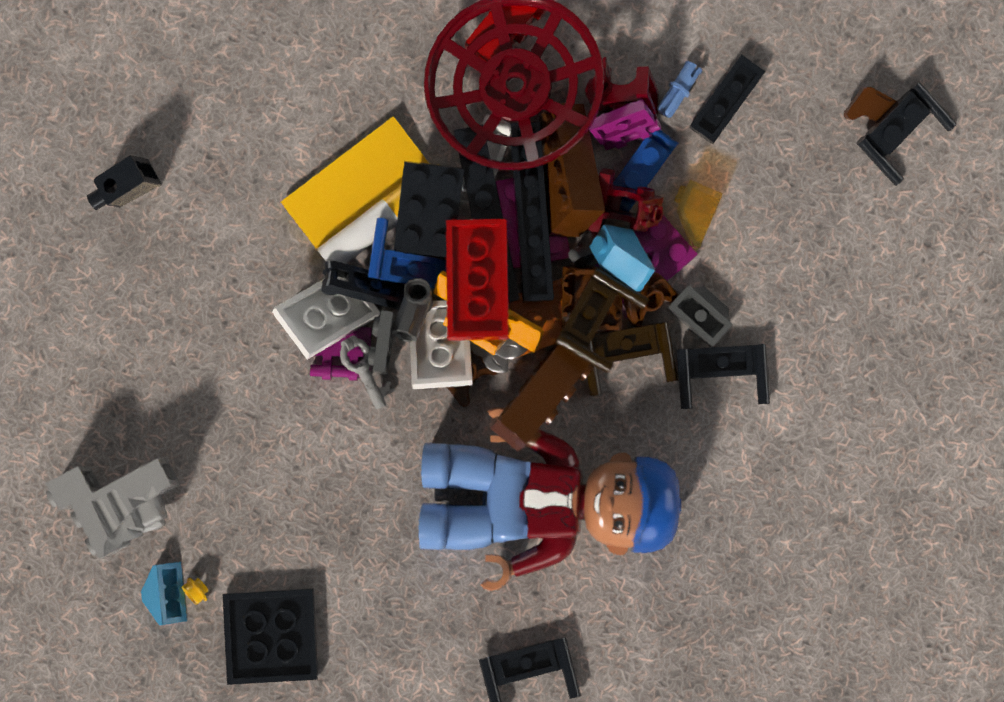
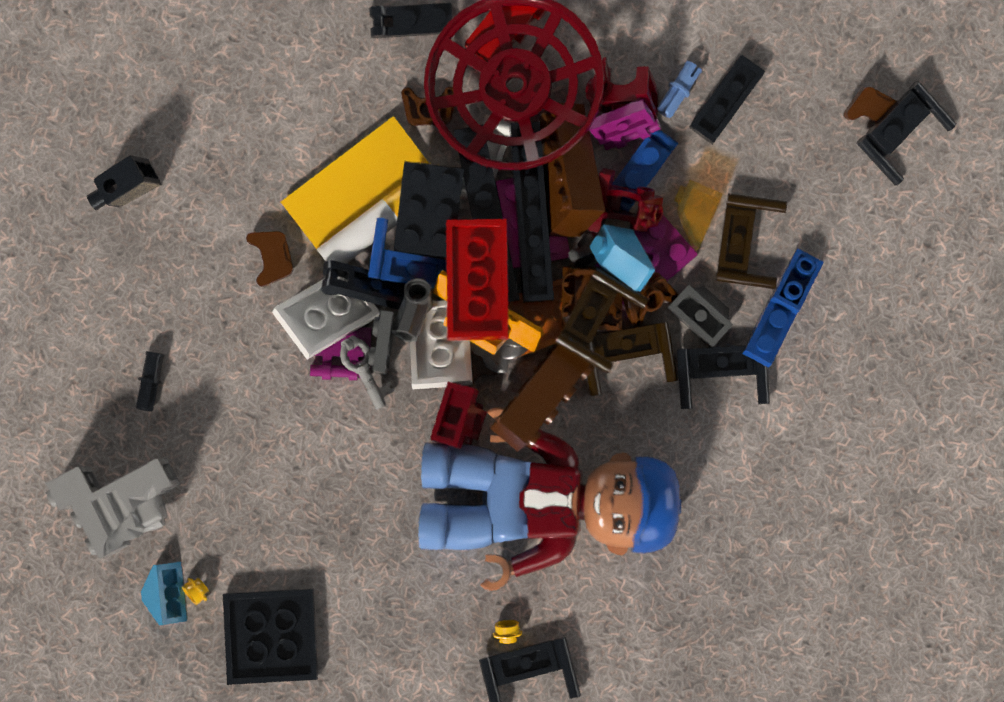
none -> black axle [136,351,165,412]
none -> reddish brown piece [246,231,294,287]
none -> black plate [369,3,452,39]
none -> reddish brown piece [401,86,454,126]
none -> dark red tile [430,381,487,449]
none -> yellow plate [493,620,523,644]
none -> dark brown plate [716,193,787,289]
none -> blue slope [742,248,824,368]

